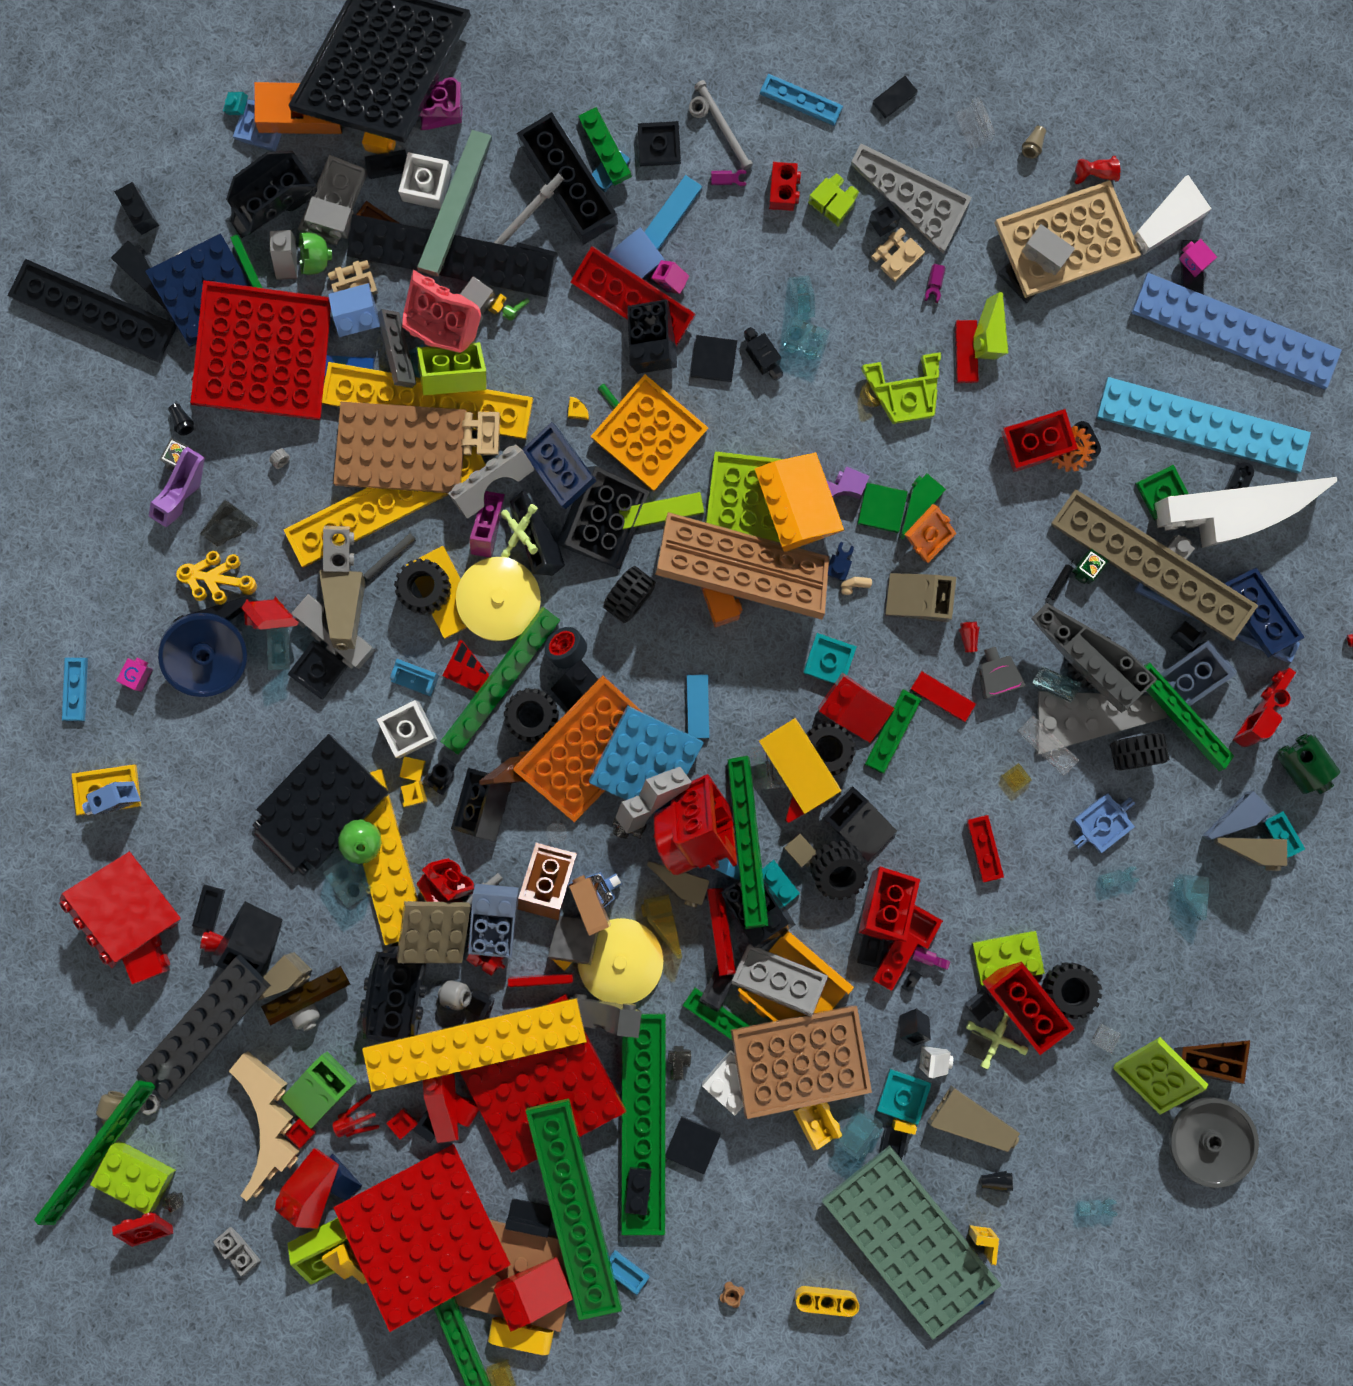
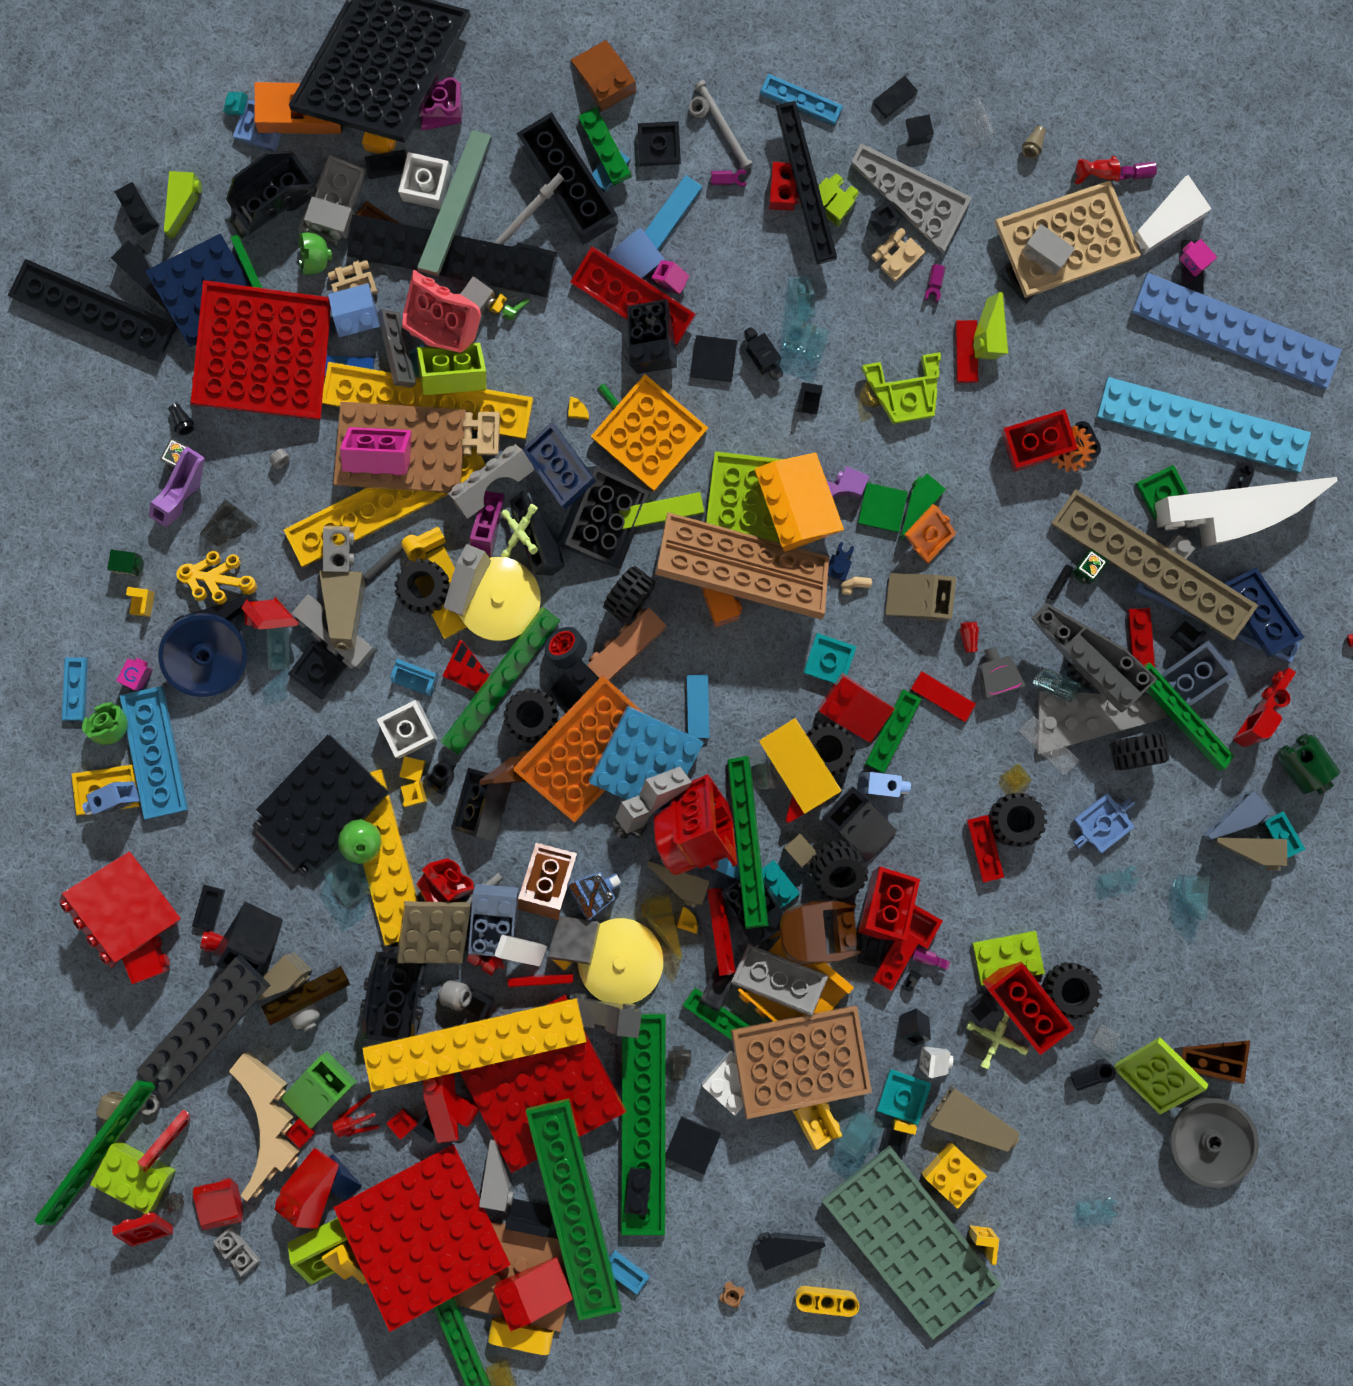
light grey slope [270,230,297,280] -> none
medium nougat slope [569,875,611,936] -> none
black cone [981,1170,1013,1193] -> none
none -> bright green cylinder [82,702,128,745]
none -> dark green brick [107,549,144,576]
none -> dark azure plate [120,686,188,820]
none -> yellow panel [126,587,155,617]
none -> red tile [137,1109,190,1172]
none -> lime slope [164,171,202,239]
none -> red slope [193,1178,244,1230]
none -> dark pink slope [340,427,412,475]
none -> yellow piece [401,527,446,562]
none -> light grey slope [443,544,491,616]
none -> light grey slope [479,1138,514,1211]
none -> white tile [494,935,547,966]
none -> dark orange slope [571,40,636,112]
none -> nougat brick [587,608,667,681]
none -> yellow tile [677,907,698,934]
none -> black slope [754,1232,826,1271]
none -> black tile [775,101,837,265]
none -> reddish brown slope [780,901,861,965]
none -> black panel [797,382,823,415]
none -> light blue torso [858,772,911,797]
none -> black panel [905,114,934,147]
none -> yellow brick [922,1141,987,1209]
none -> black tyre [989,793,1047,847]
none -> black piece [1069,1059,1116,1091]
none -> magenta bar [1119,161,1157,180]
none -> red plate [1127,608,1155,668]

